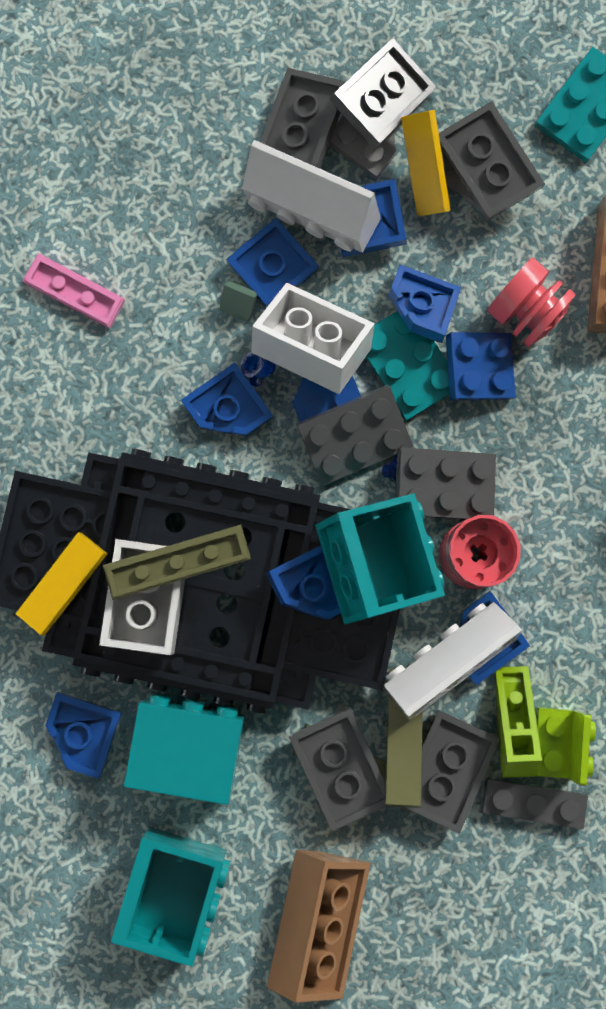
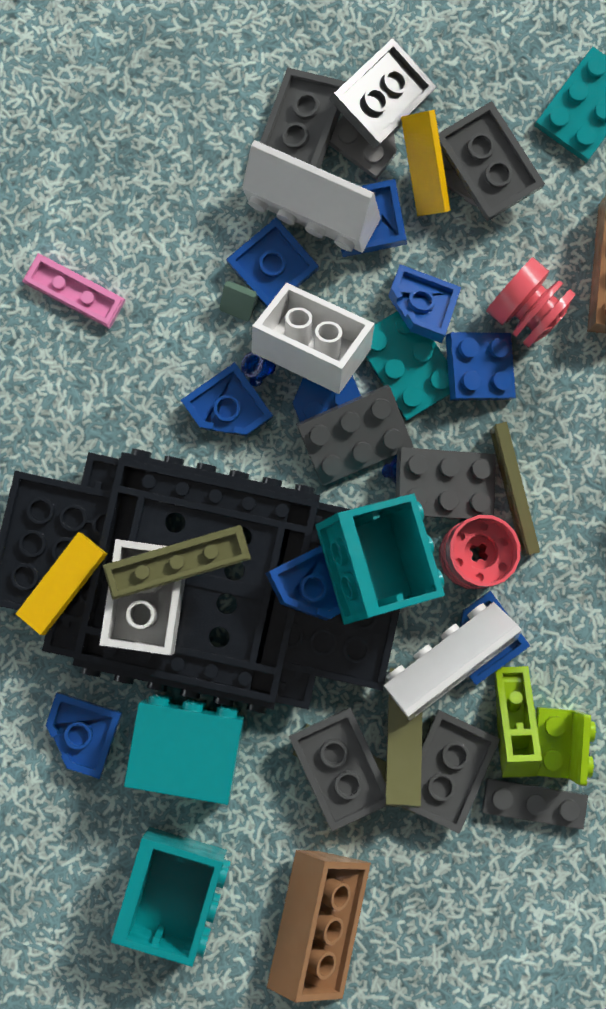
none -> olive tile [490,422,540,556]

